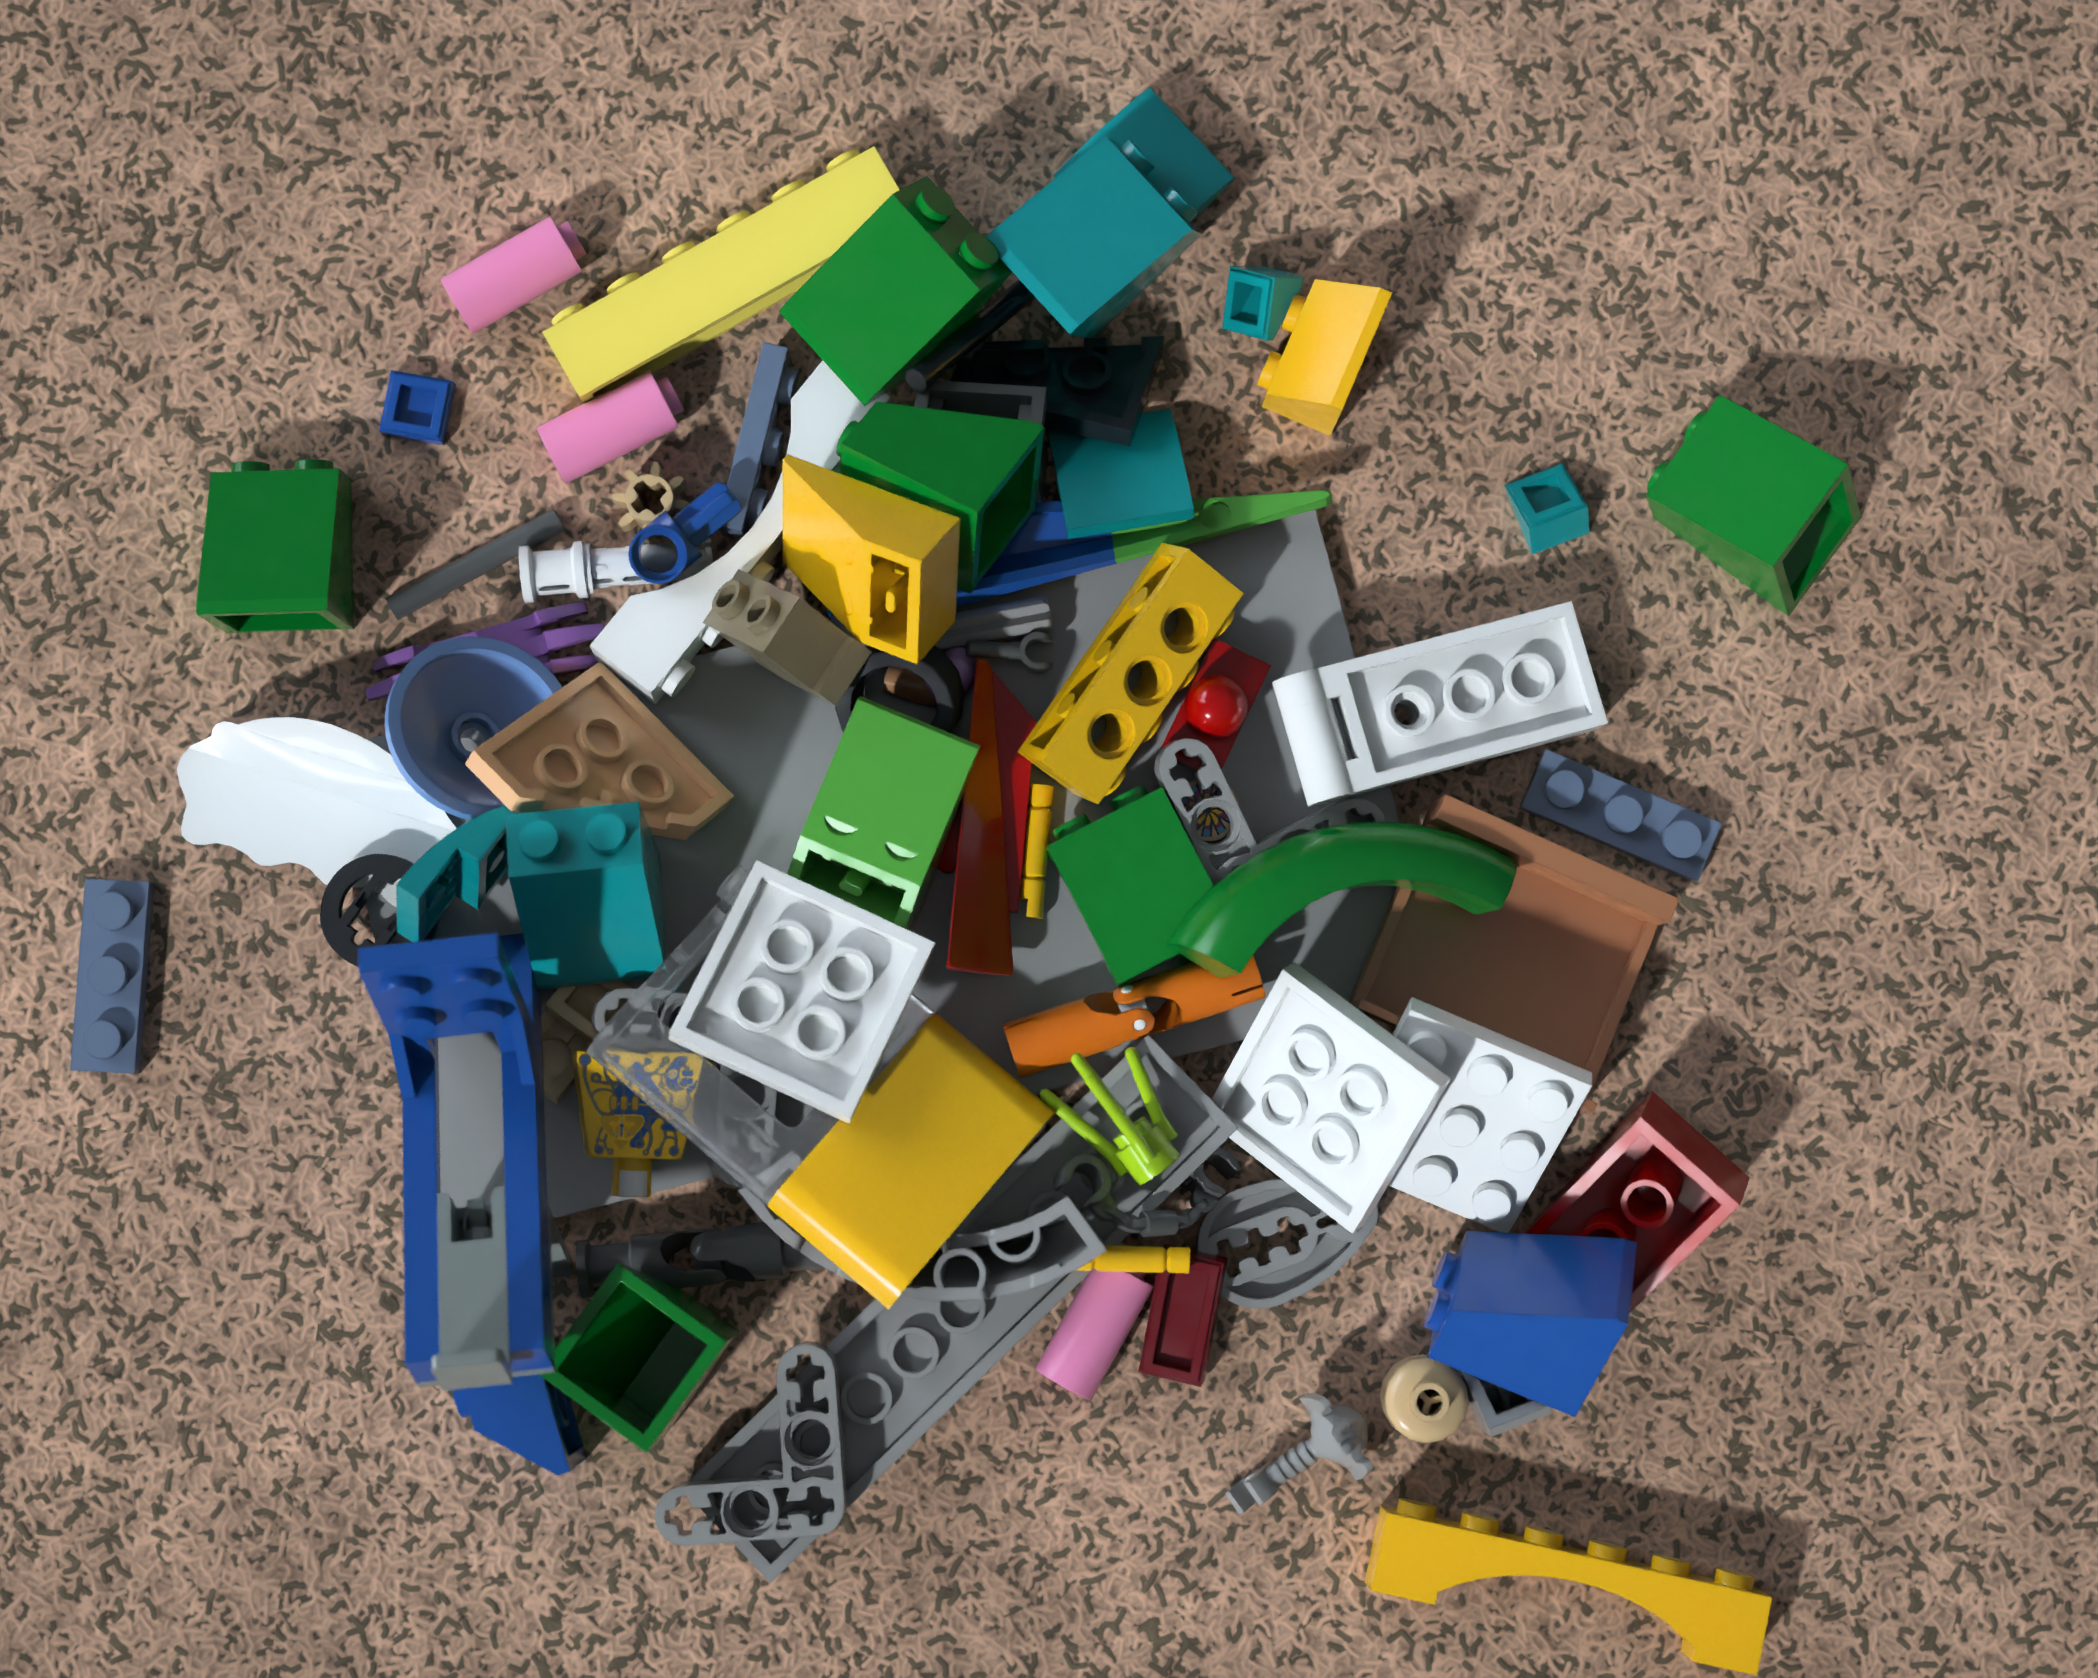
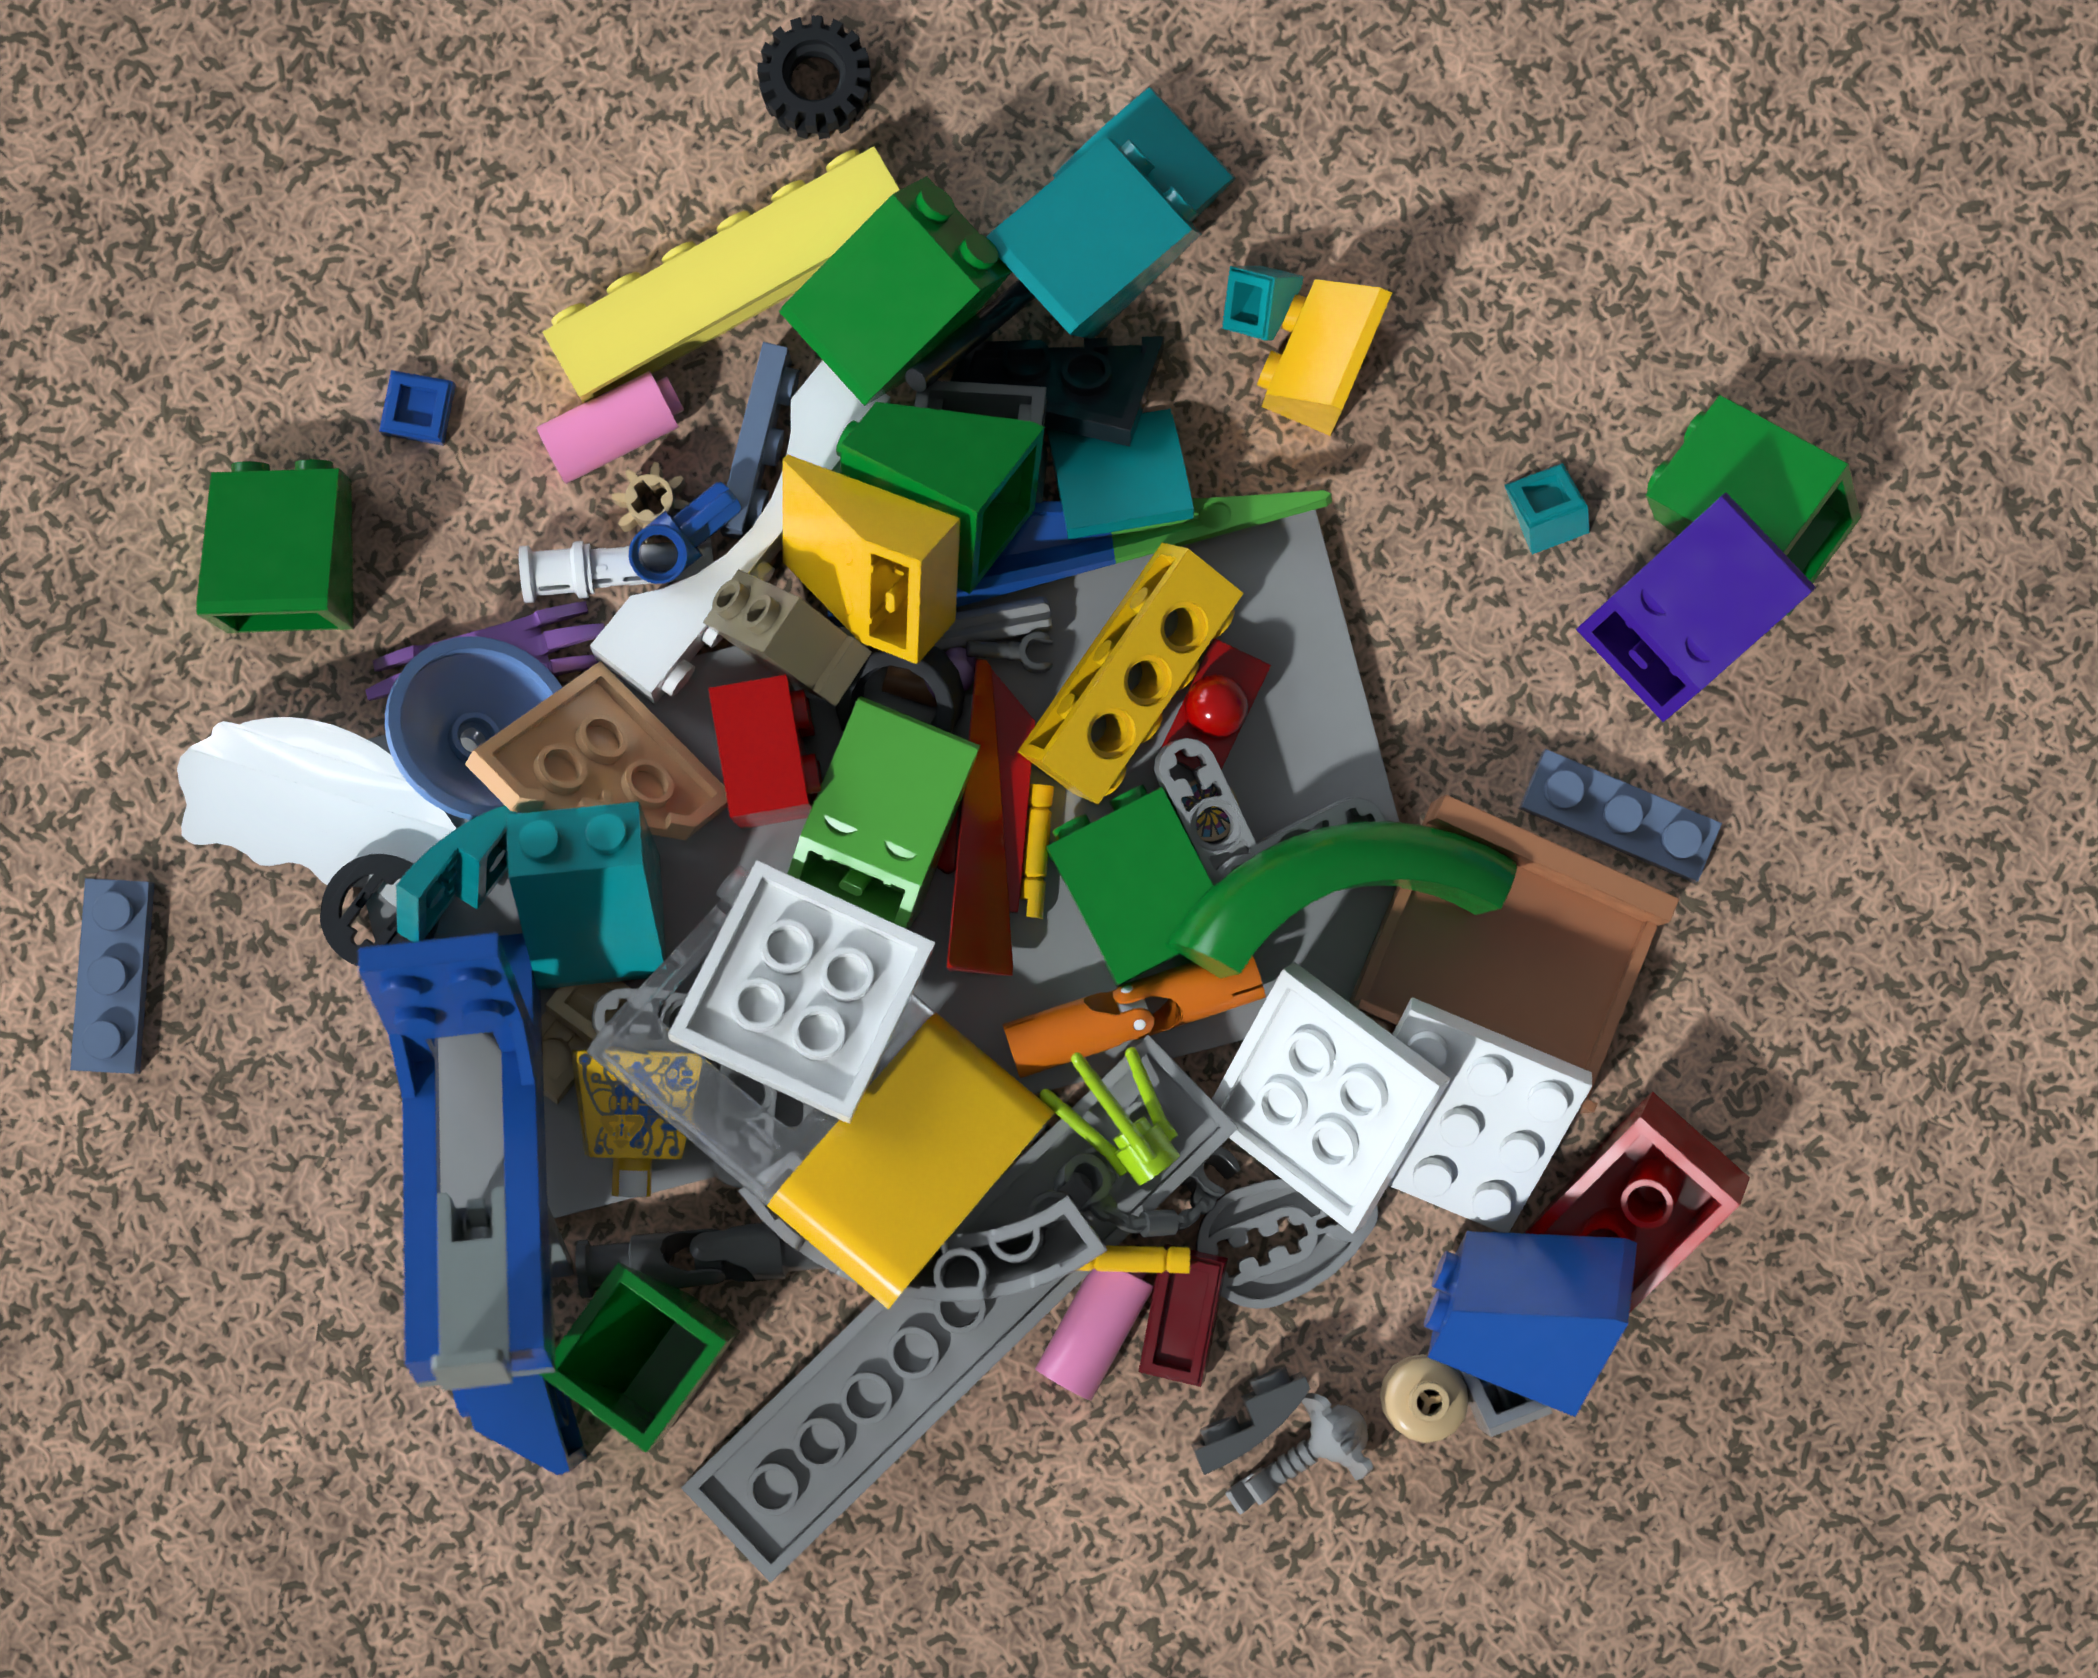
dark grey bar [386,508,566,620] -> none
bright pink brick [440,216,586,334] -> none
light grey beam [655,1341,847,1546] -> none
white hinge [1272,601,1608,807] -> none
yellow arch [1365,1498,1772,1676] -> none
none -> red brick [708,674,823,829]
none -> black tyre [757,15,872,139]
none -> dark grey slope [1191,1367,1310,1475]
none -> dark purple slope [1576,492,1816,722]

